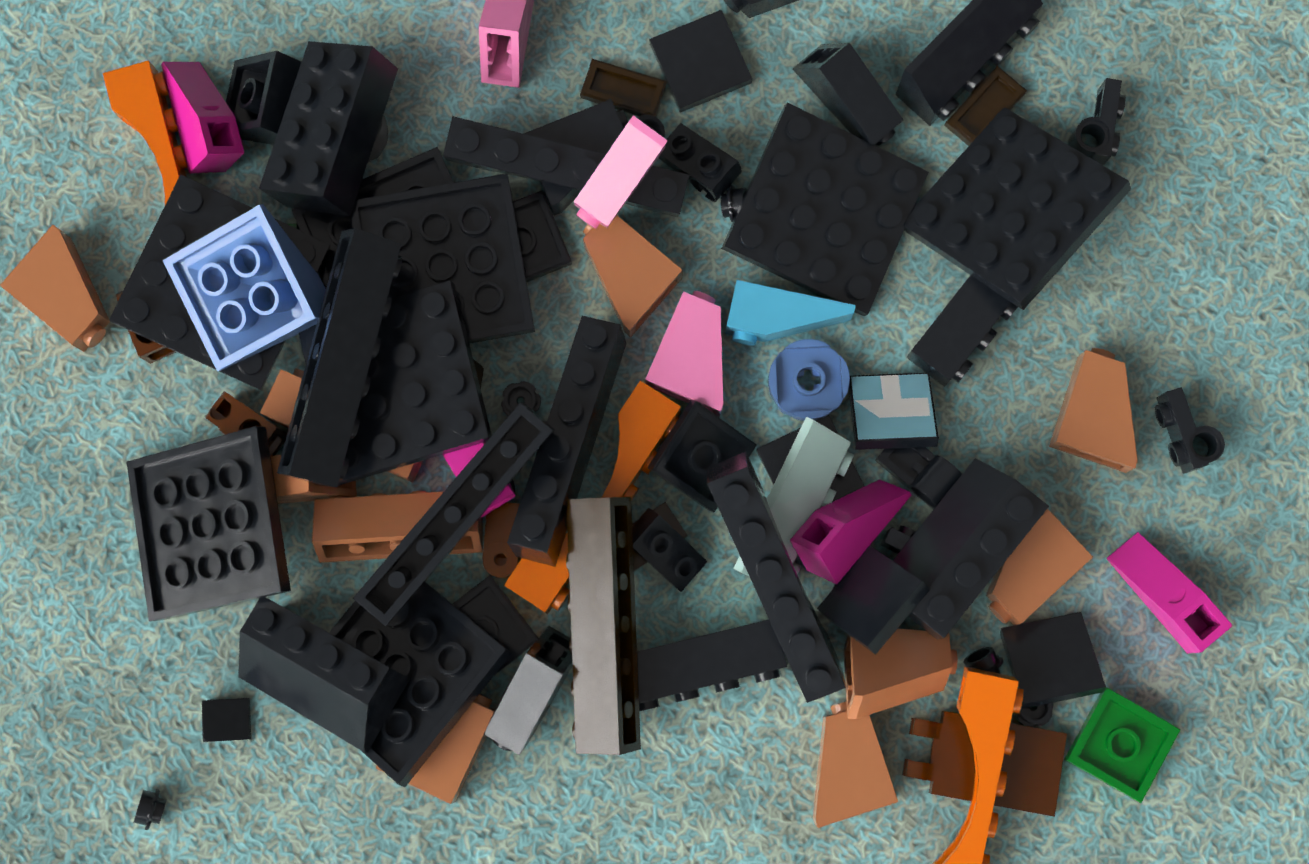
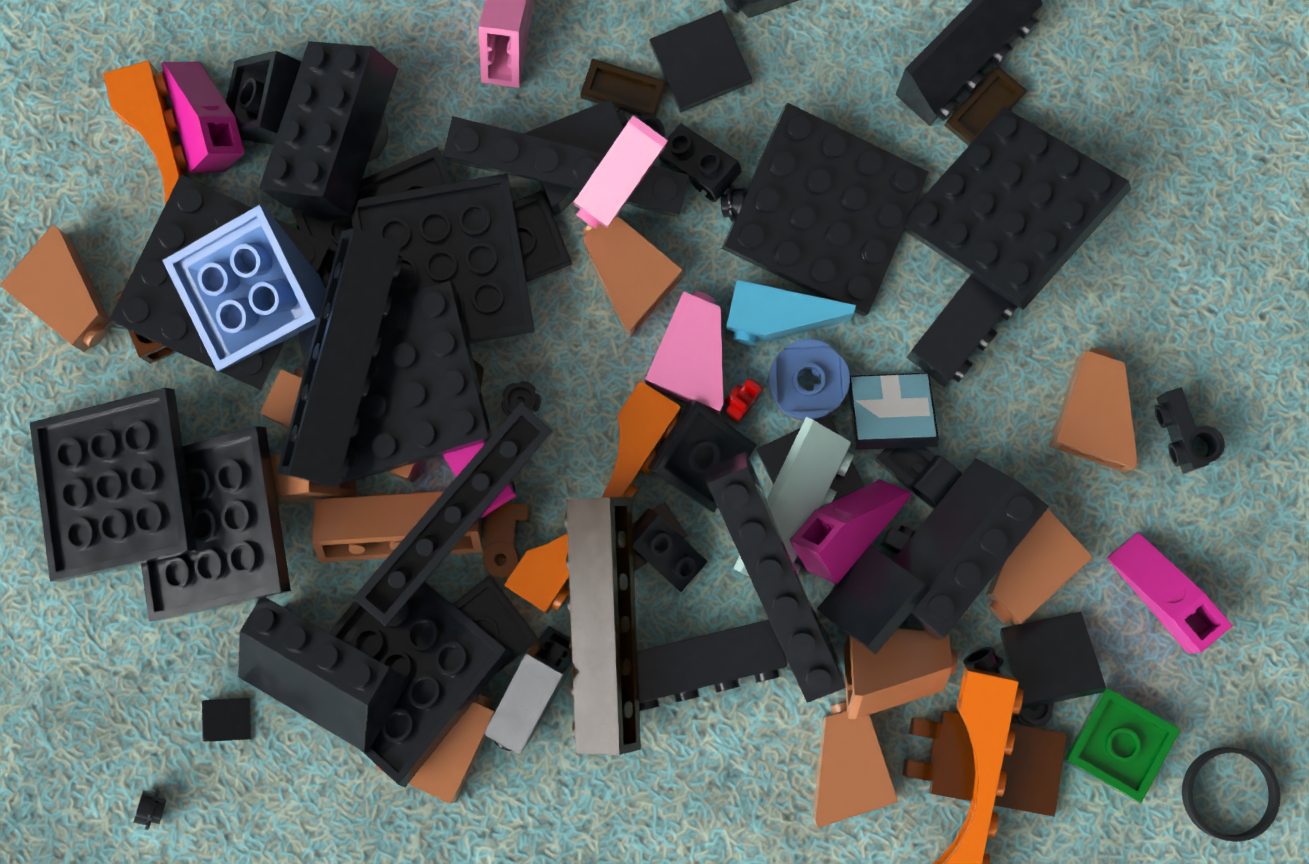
reddish brown leg [205,391,287,456] -> none
black brick [507,316,627,567] -> none
black slope [793,43,903,146] -> none
black plate [1068,78,1126,166] -> none
none -> black plate [30,388,197,582]
none -> red plate [724,378,764,425]
none -> black tyre [1182,747,1281,842]

